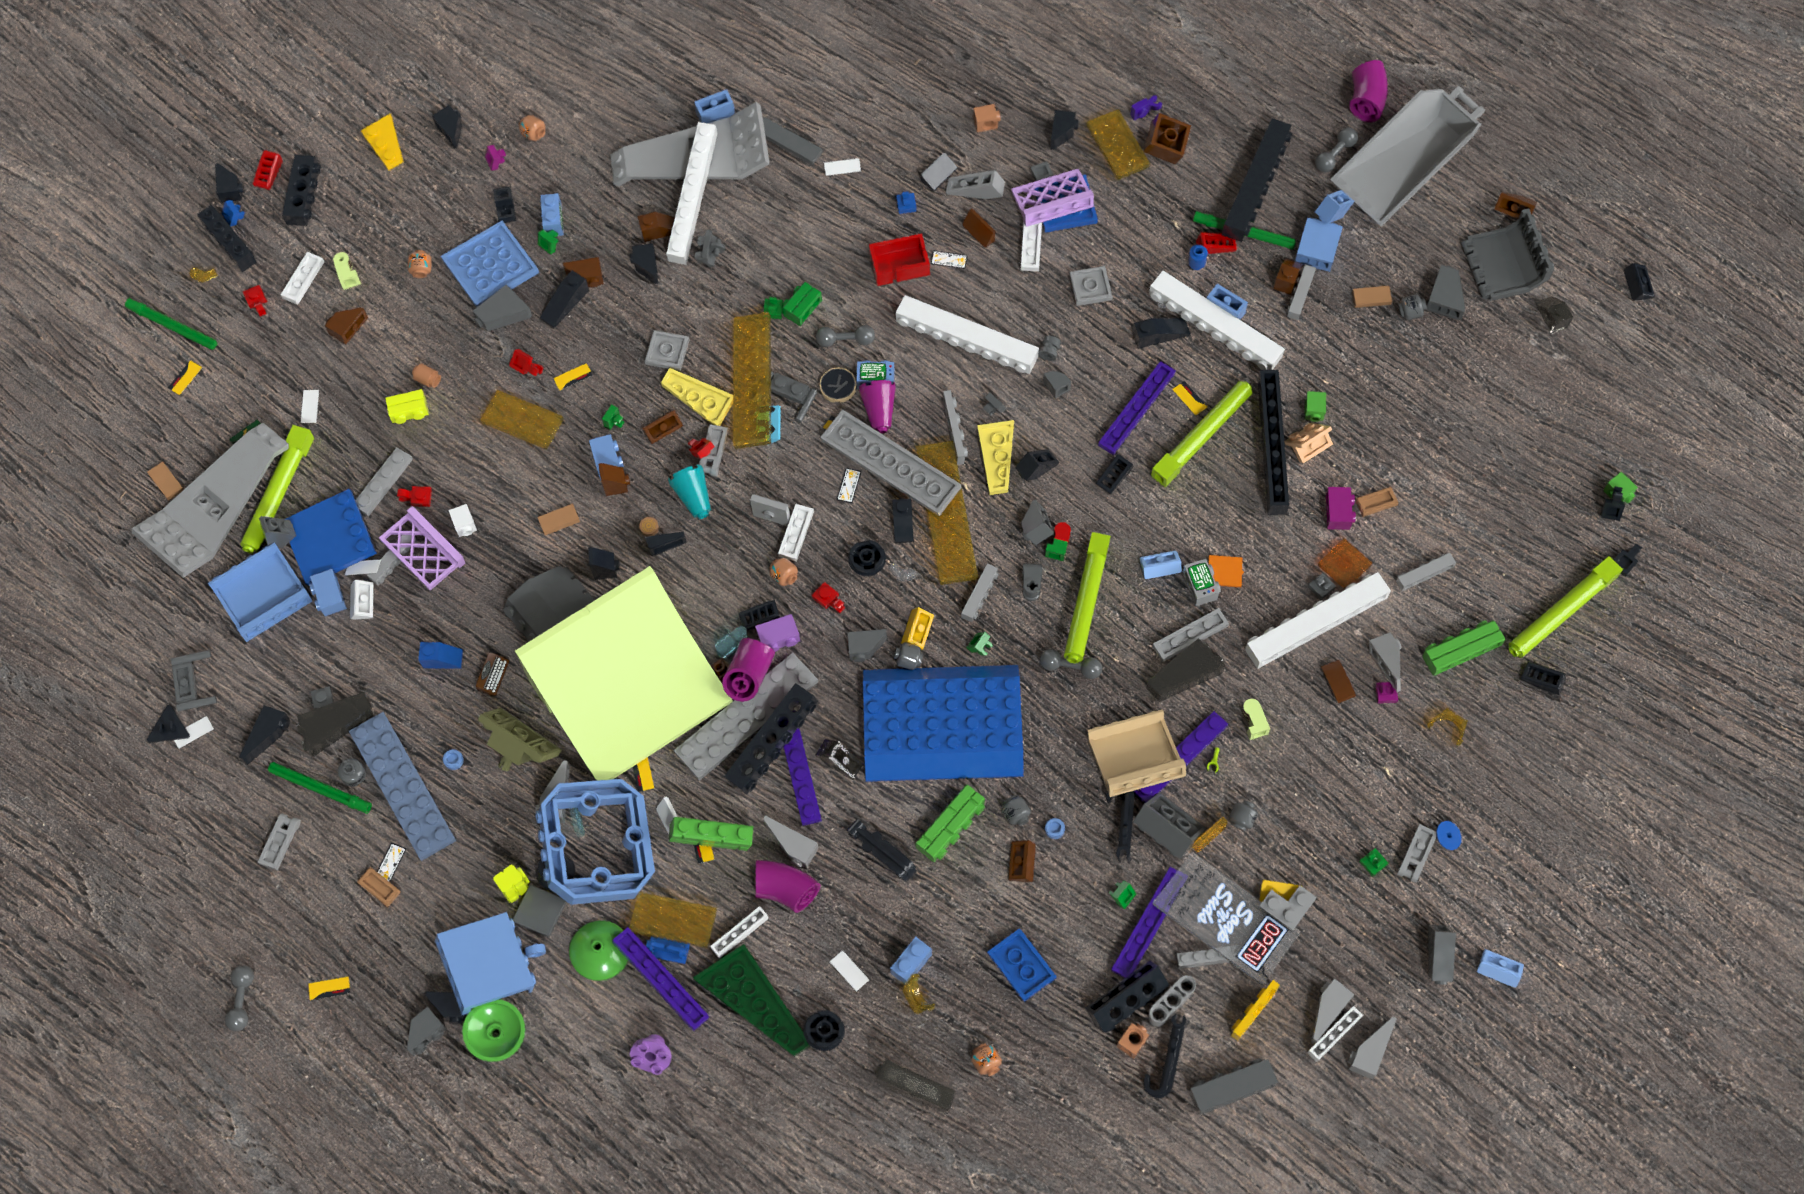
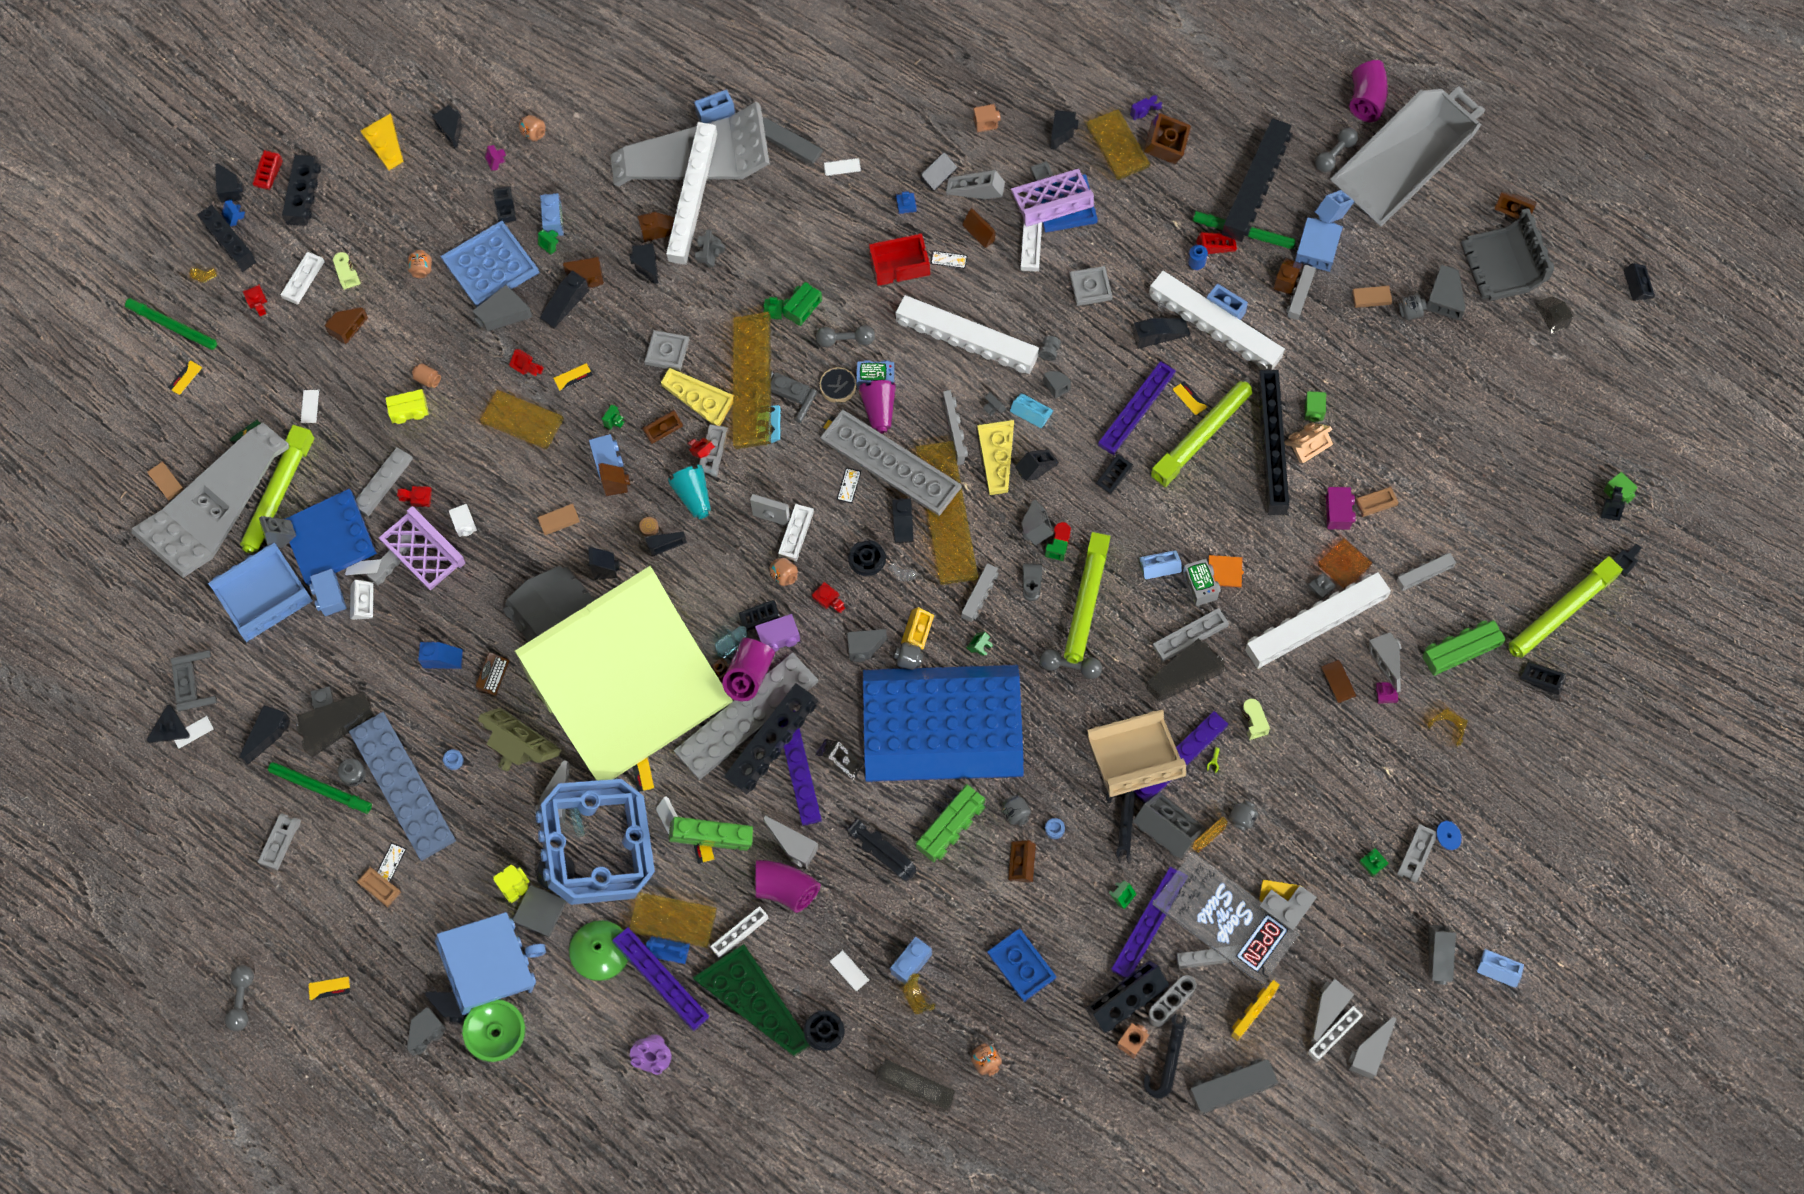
none -> medium azure slope [1010,393,1053,428]

